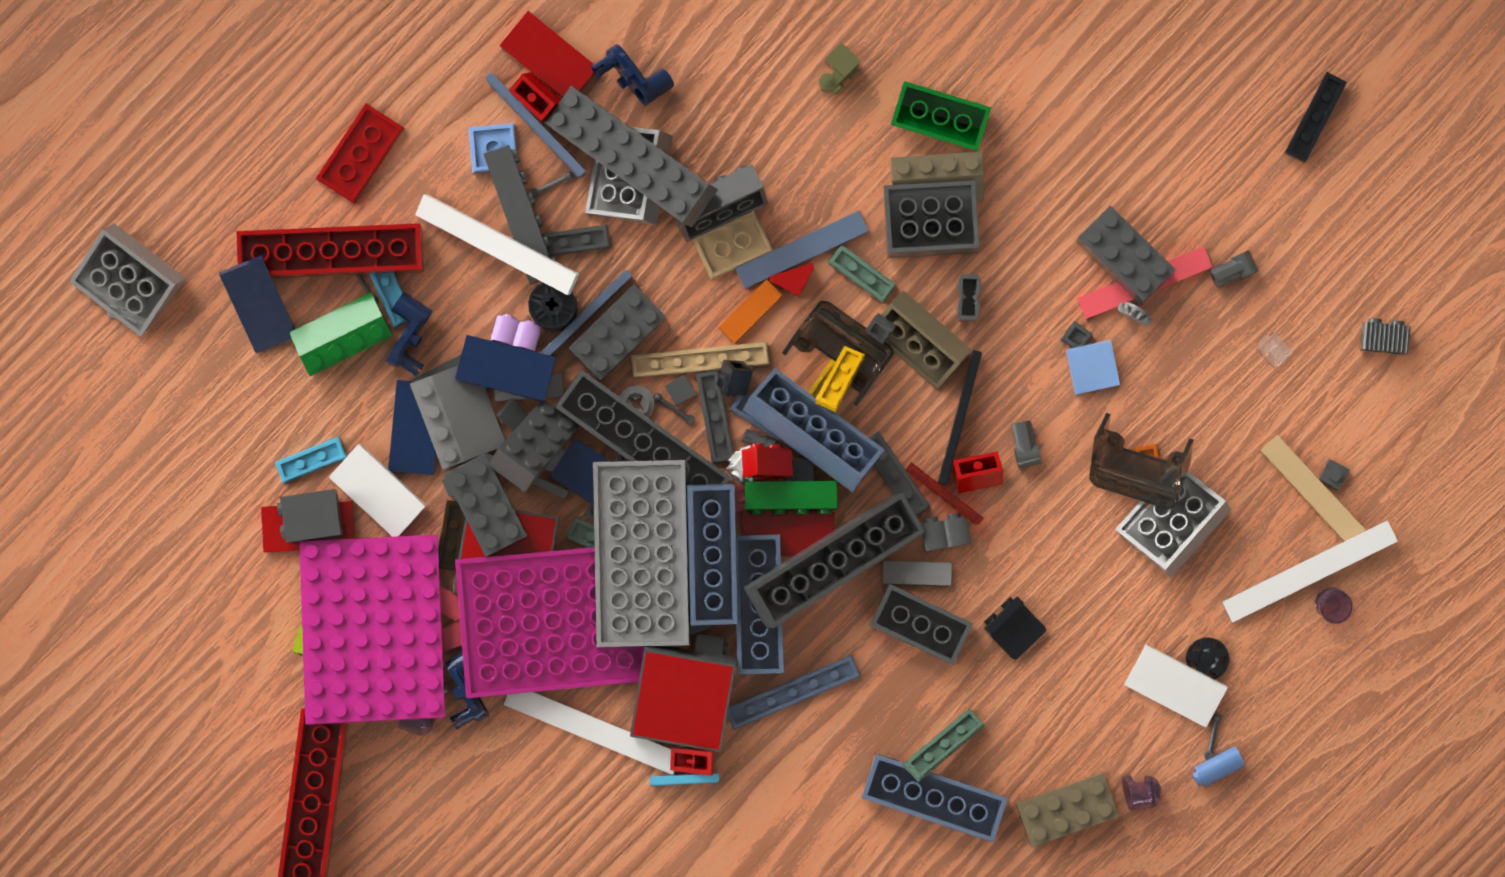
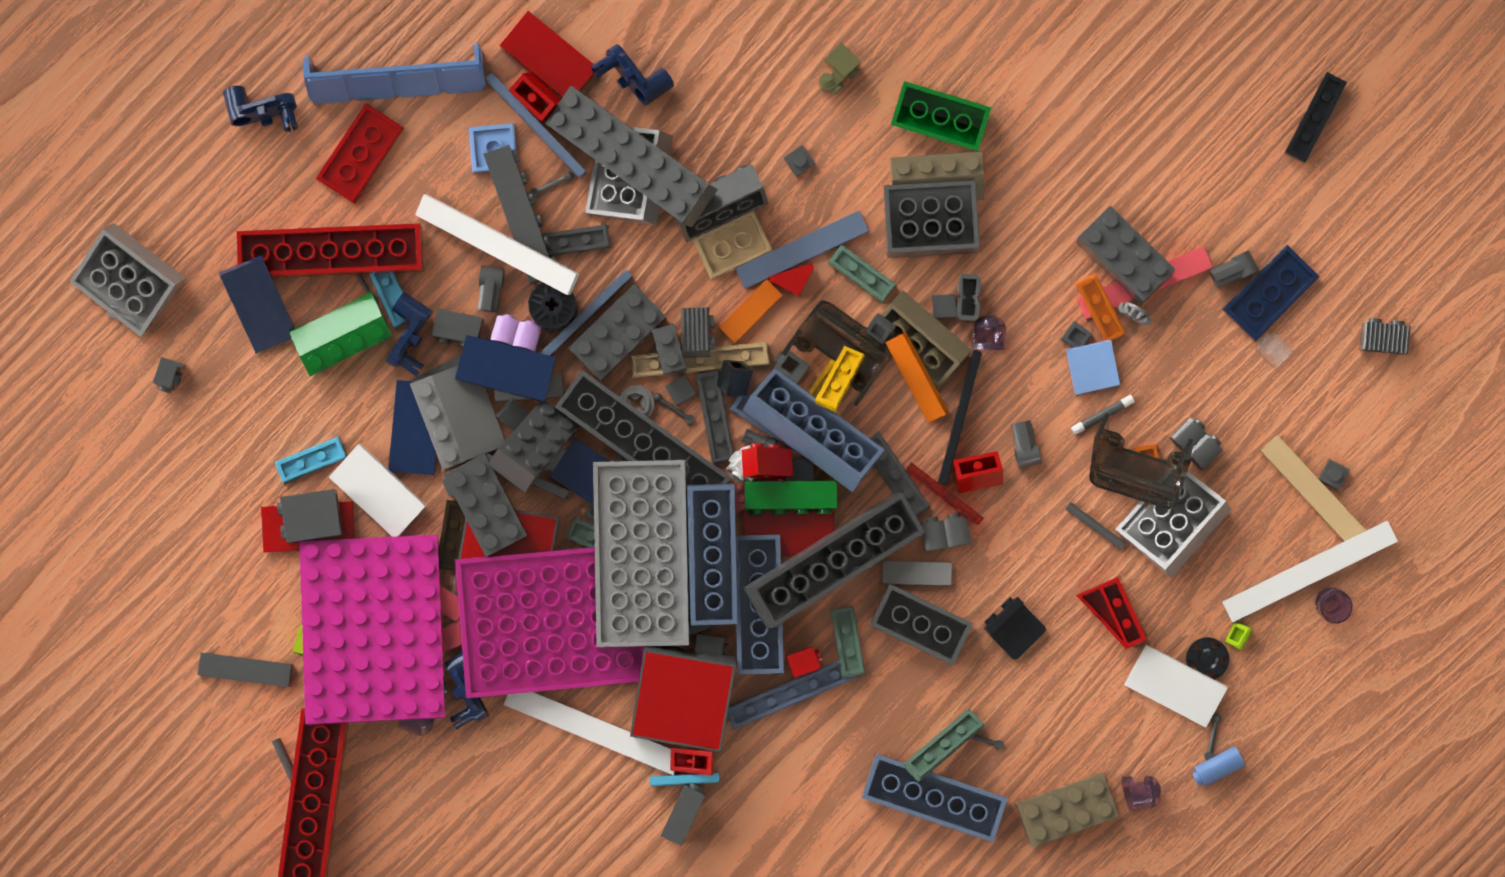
none -> dark grey brick [153,357,186,394]
none -> dark grey tile [198,652,292,687]
none -> dark blue piece [223,86,298,132]
none -> dark grey bar [272,738,293,783]
none -> medium blue piece [303,43,486,104]
none -> dark grey brick [432,308,484,347]
none -> dark grey piece [477,266,505,312]
none -> dark grey brick [652,324,686,378]
none -> dark grey brick [661,783,706,846]
none -> dark grey brick [682,307,715,358]
none -> dark grey brick [773,349,810,384]
none -> dark grey plate [784,145,815,177]
none -> red brick [786,647,823,678]
none -> sand green tile [831,606,865,678]
none -> orange tile [885,332,949,423]
none -> dark grey tile [932,294,957,319]
none -> helmet [972,316,1006,350]
none -> dark grey hinge [972,735,1004,749]
none -> dark grey bar [1065,502,1126,550]
none -> dark grey bar [1071,395,1135,435]
none -> orange tile [1075,273,1126,341]
none -> red wedge [1076,575,1148,649]
none -> dark grey brick [1169,418,1222,470]
none -> dark blue tile [1222,245,1320,341]
none -> lime slope [1225,621,1253,651]

